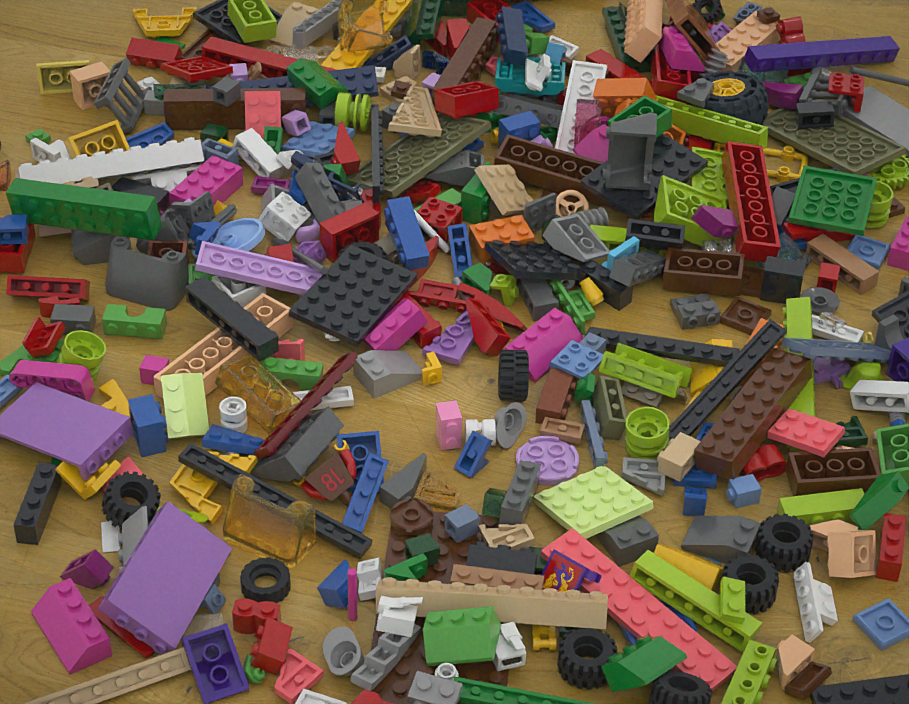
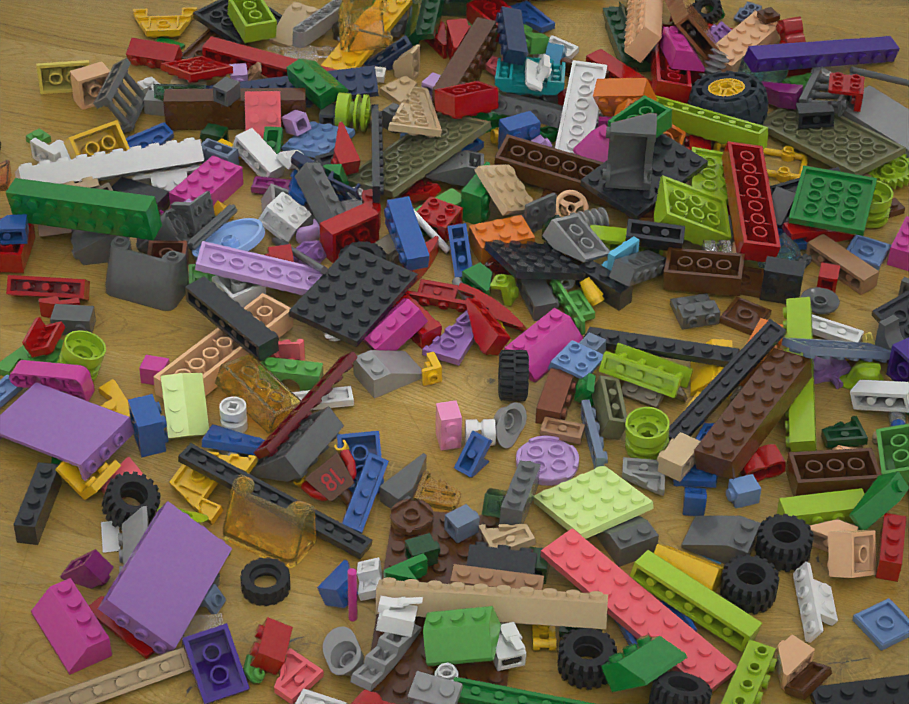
bright green arch [102,304,167,339] -> none
blue slope [189,221,220,255] -> none
red brick [232,599,282,634] -> none
reddish brown plate [390,80,412,99] -> none
slope [422,50,450,75] -> none
flag [541,549,602,592] -> none
clear pink slope [574,99,601,147] -> none
dark grey wing [677,78,714,108] -> none
magenta slope [691,205,739,239] -> none
lime plate [720,577,745,624] -> none
coral plate [768,408,845,457] -> none
clear slope [819,312,847,333] -> none

